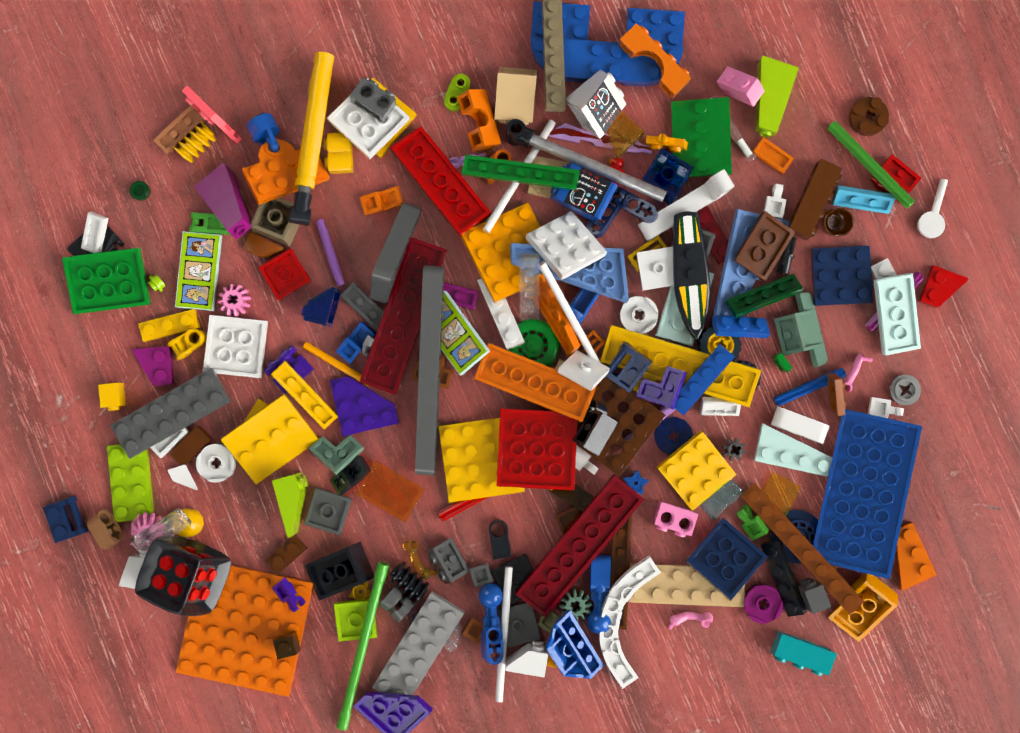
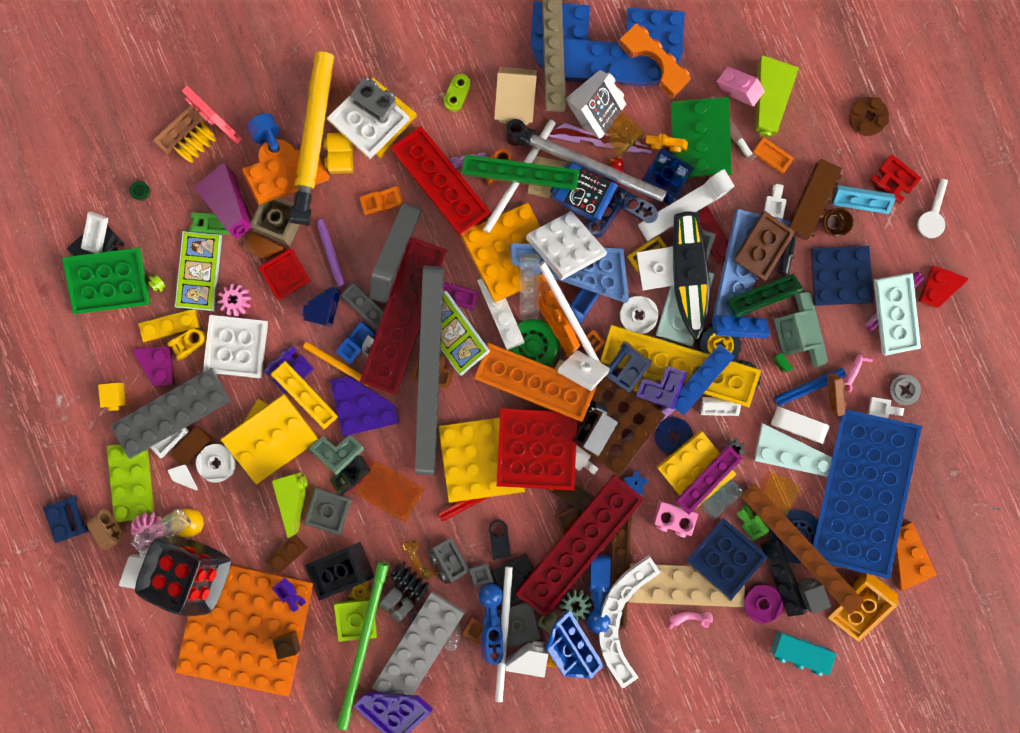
orange arch [457,89,501,152] -> none
bright green axle [828,121,914,209] -> none
white plate [871,258,897,279] -> none
none -> magenta tile [674,445,743,515]

